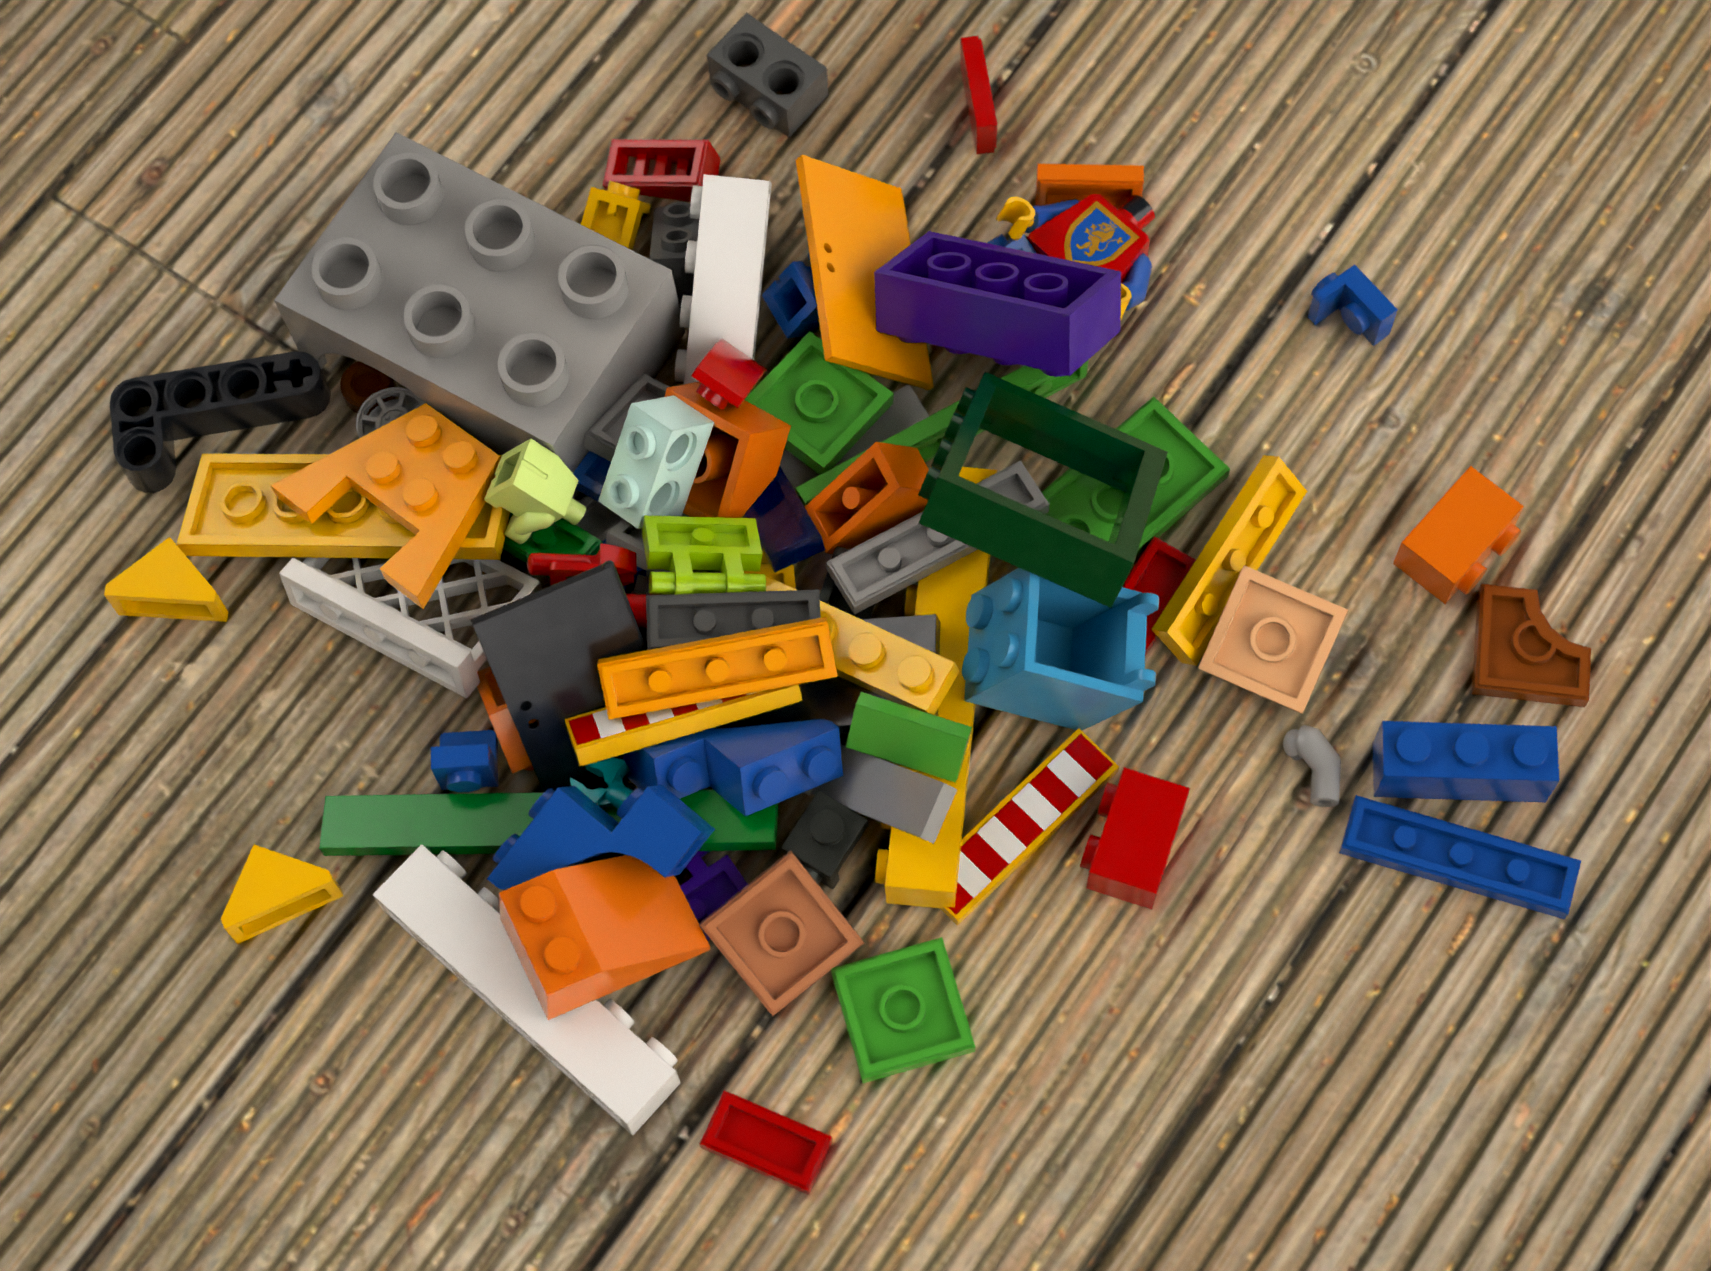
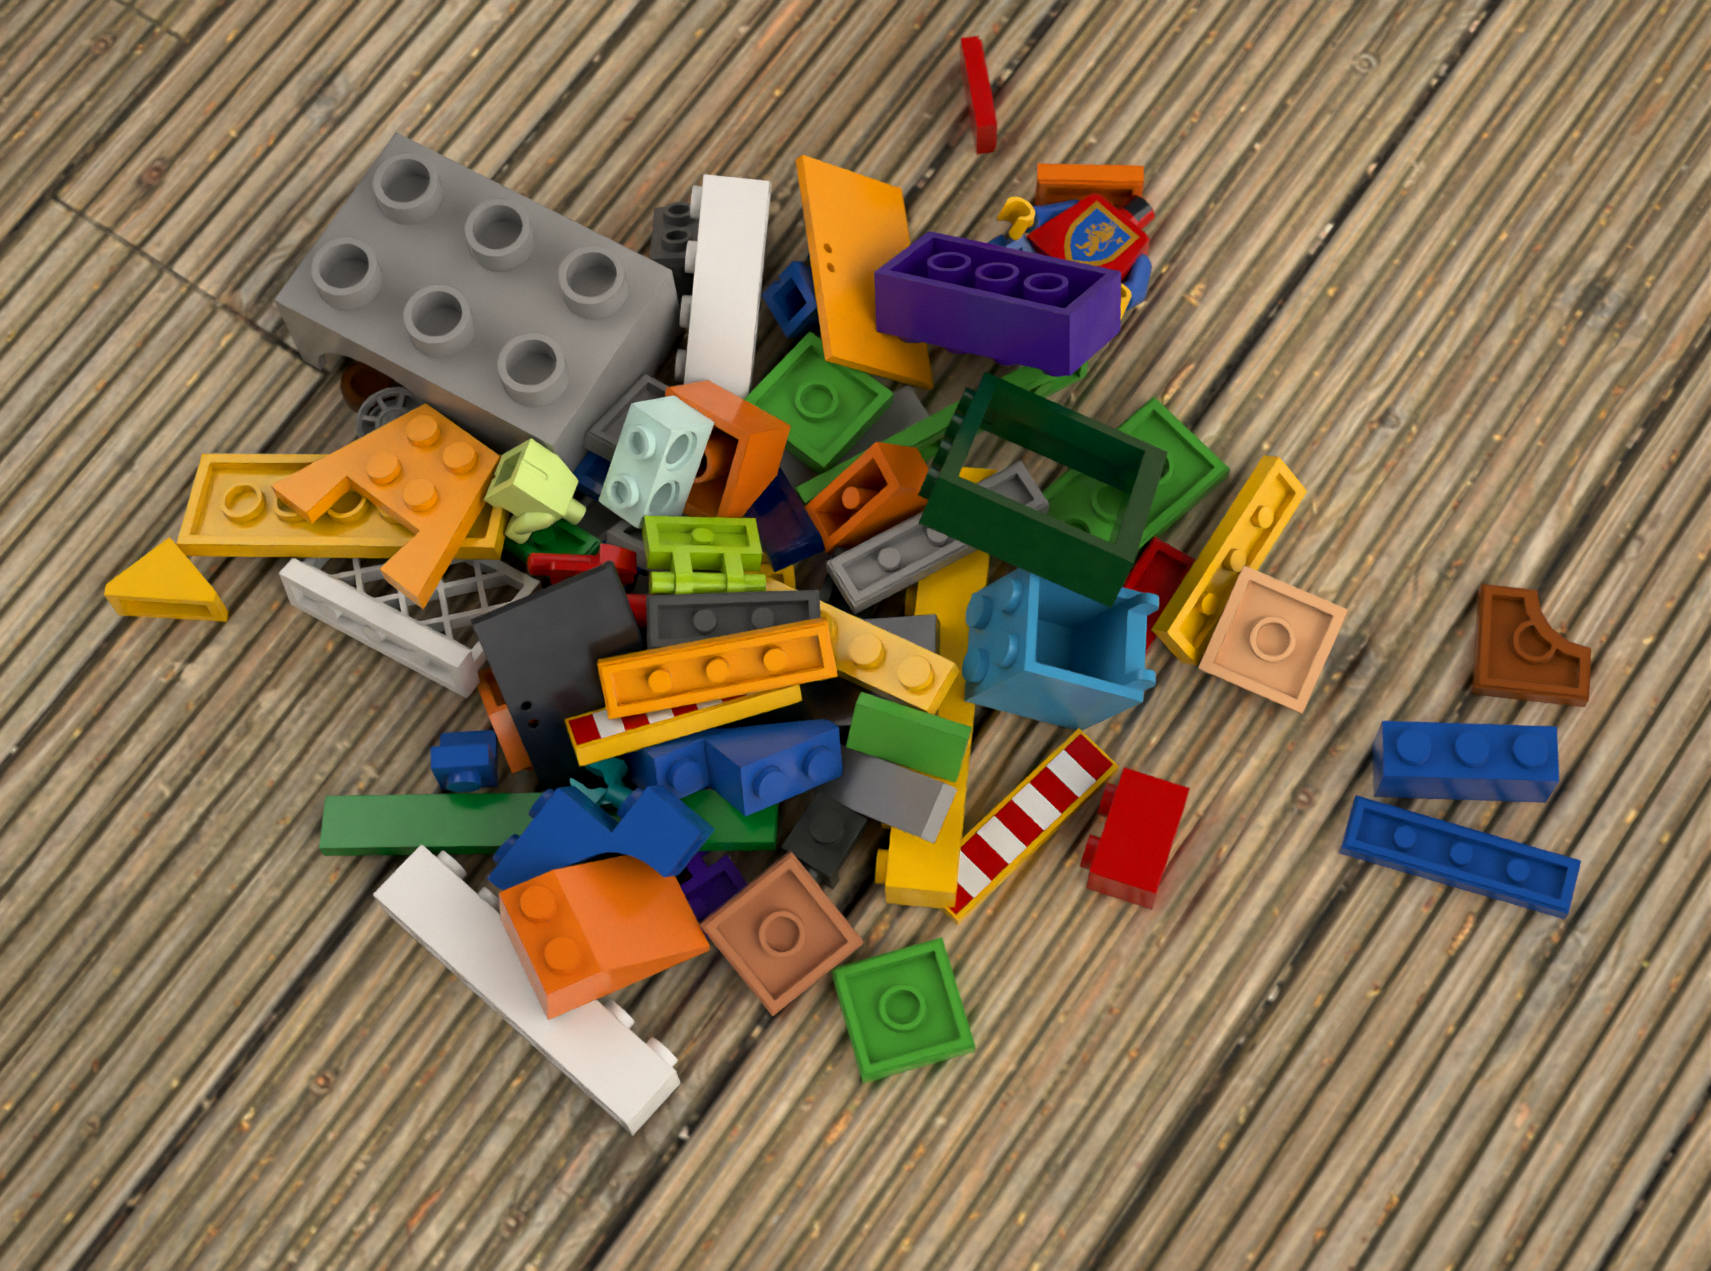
black beam [110,351,331,493] -> none
yellow slope [220,844,344,944] -> none
yellow bracket [581,181,651,250] -> none
red slope [602,139,720,202] -> none
red slope [691,339,767,410] -> none
red tile [699,1090,833,1195] -> none
dark grey brick [707,13,828,138] -> none
light grey arm [1283,725,1341,807] -> none
blue bracket [1308,264,1398,346] -> none
orange brick [1393,466,1524,605] -> none

